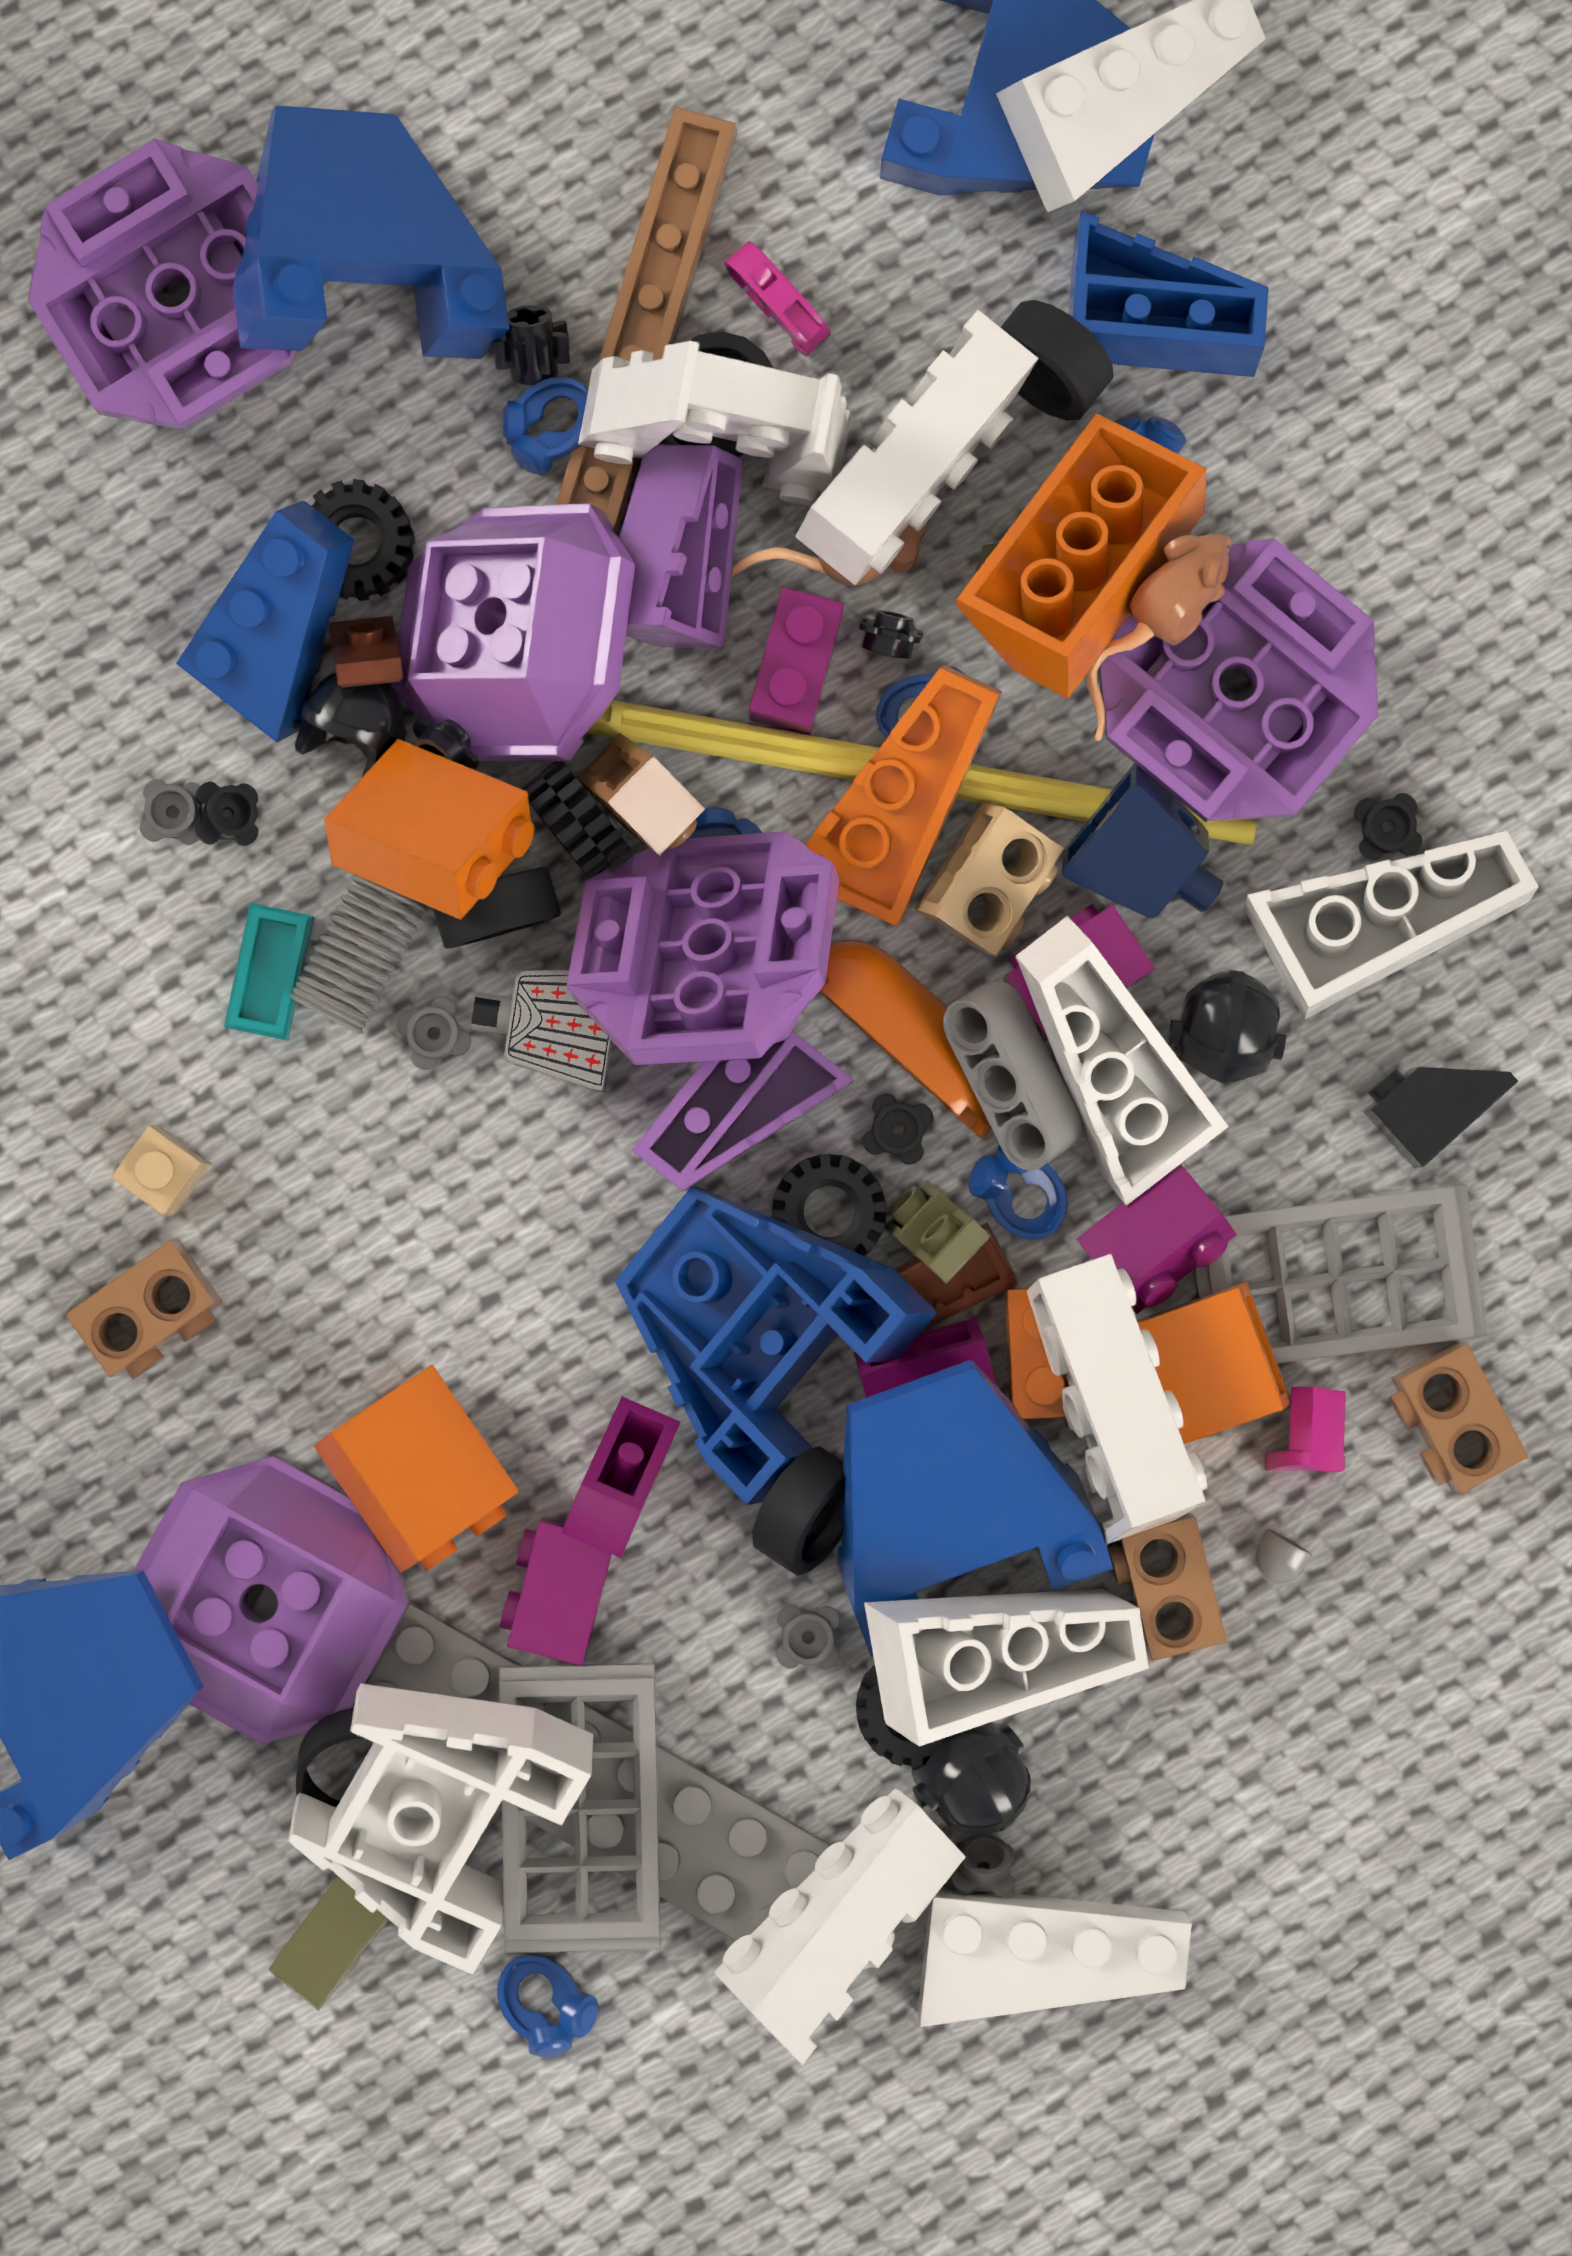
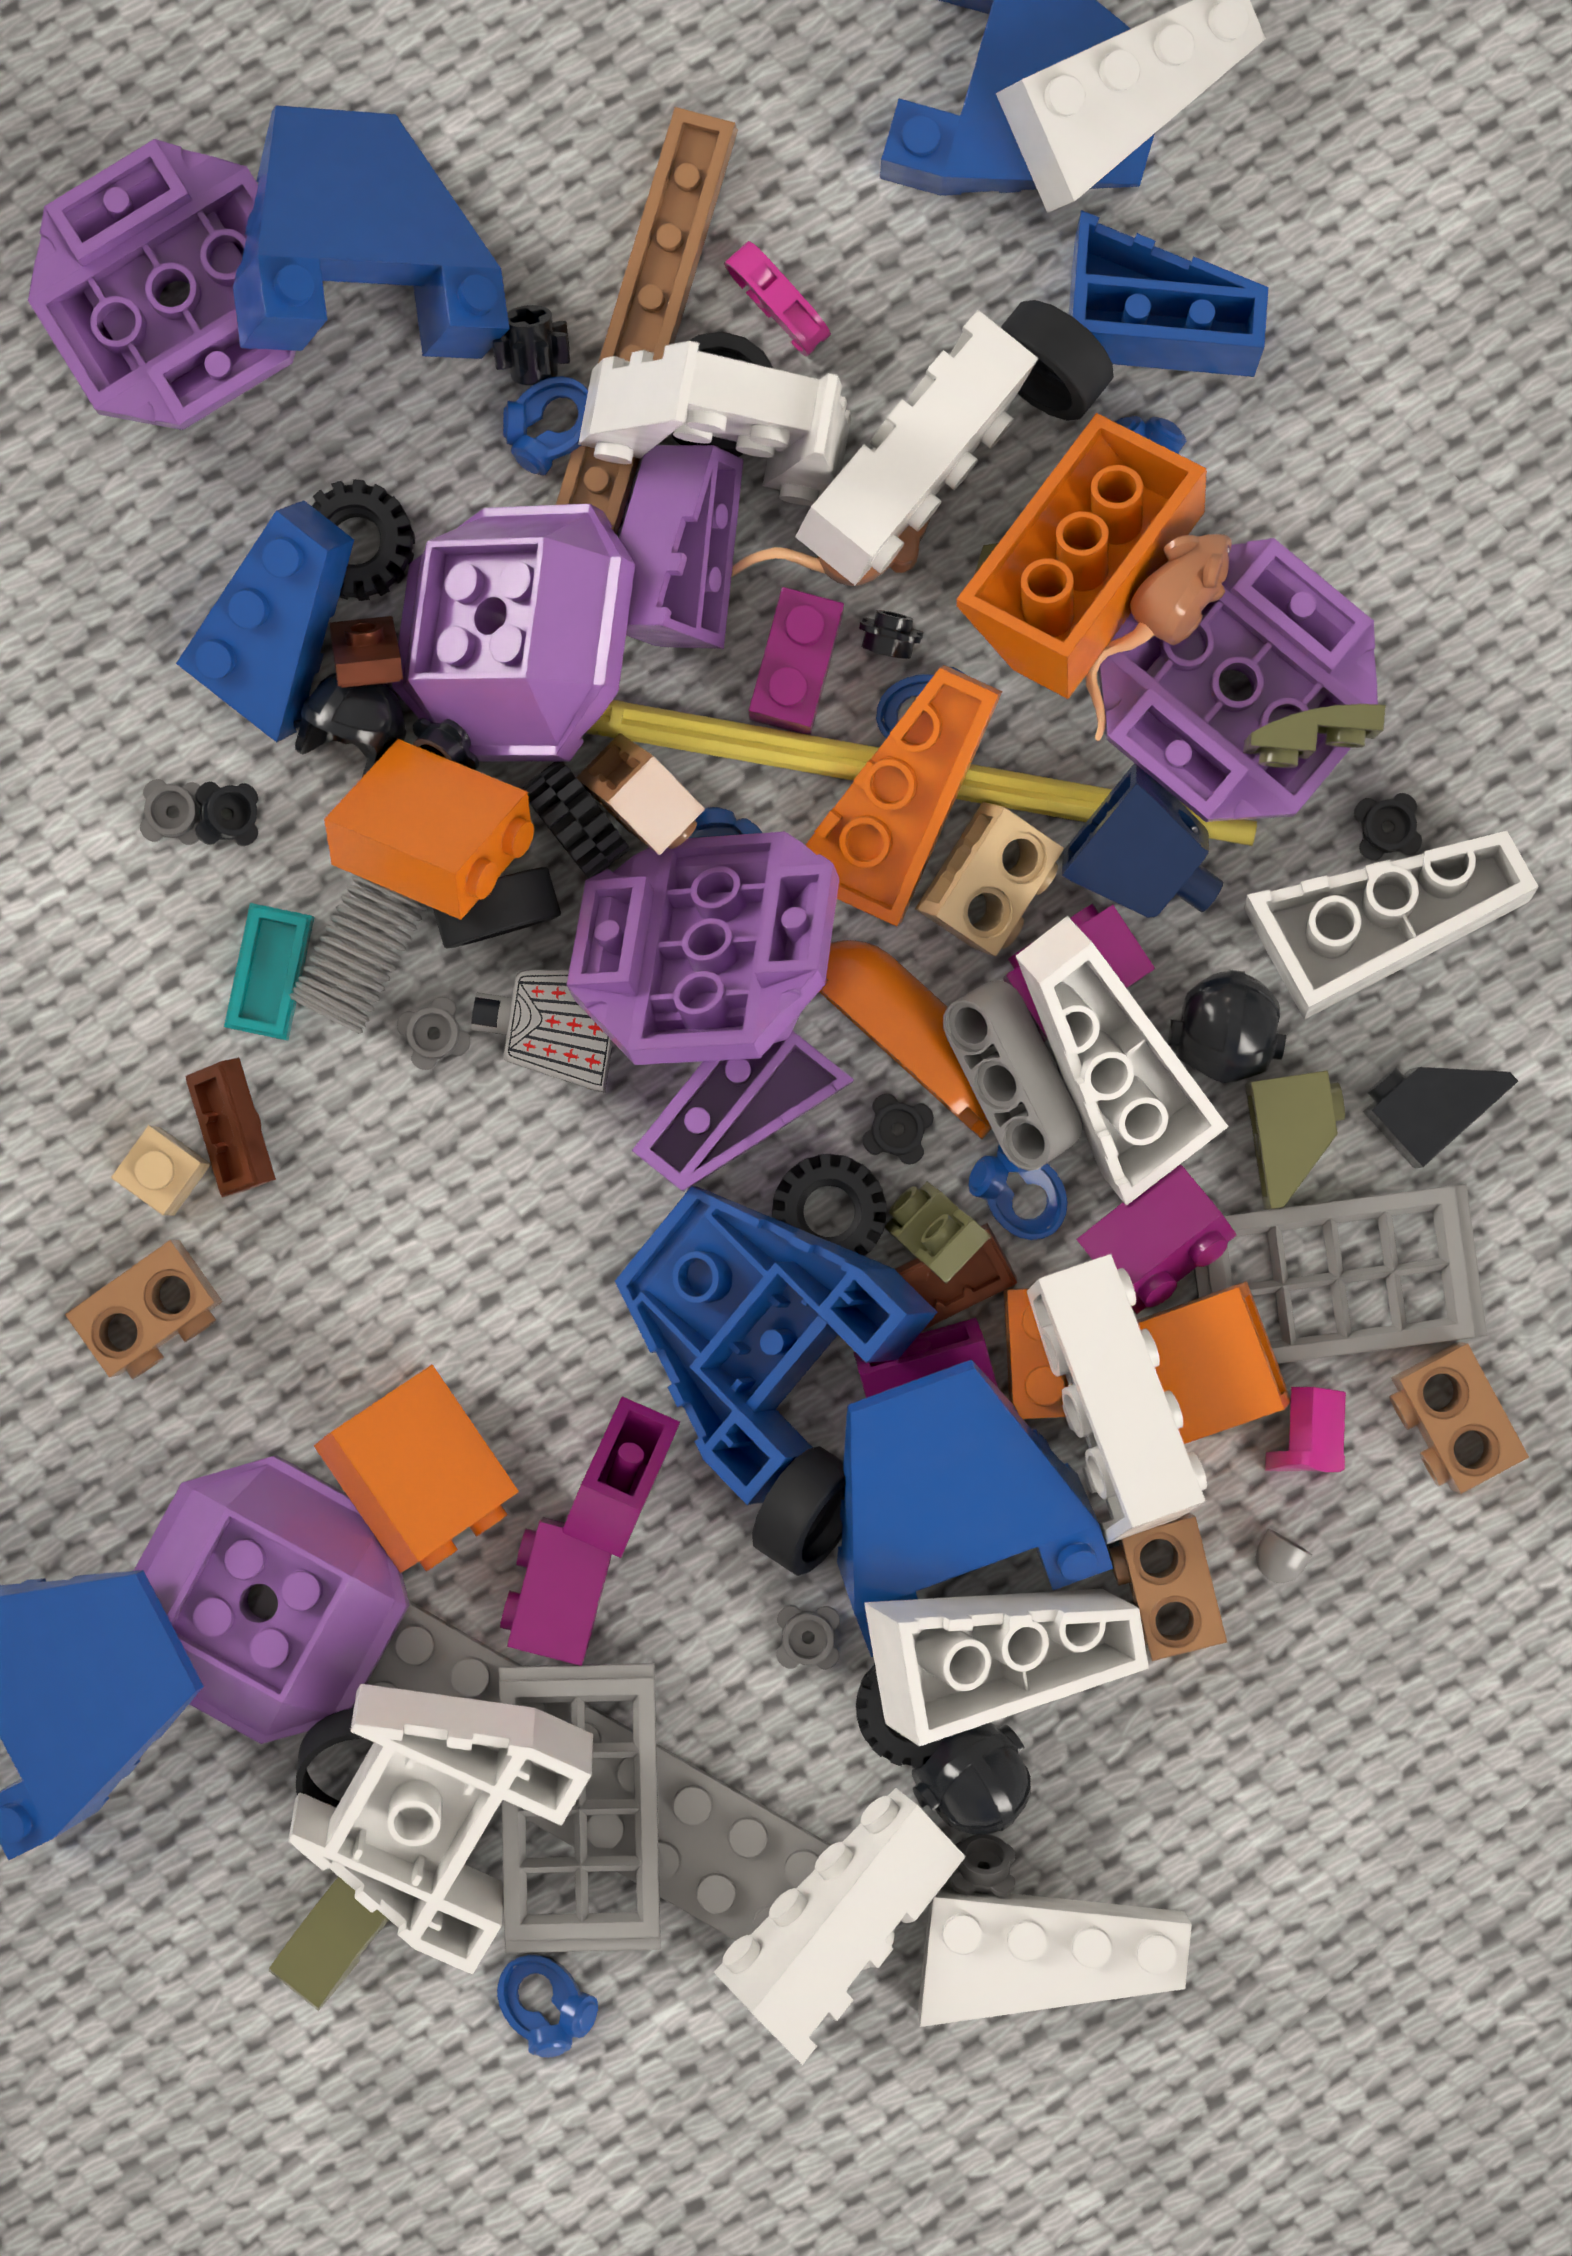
none -> copper plate [186,1057,276,1197]
none -> olive slope [1243,704,1386,768]
none -> olive slope [1245,1070,1345,1209]

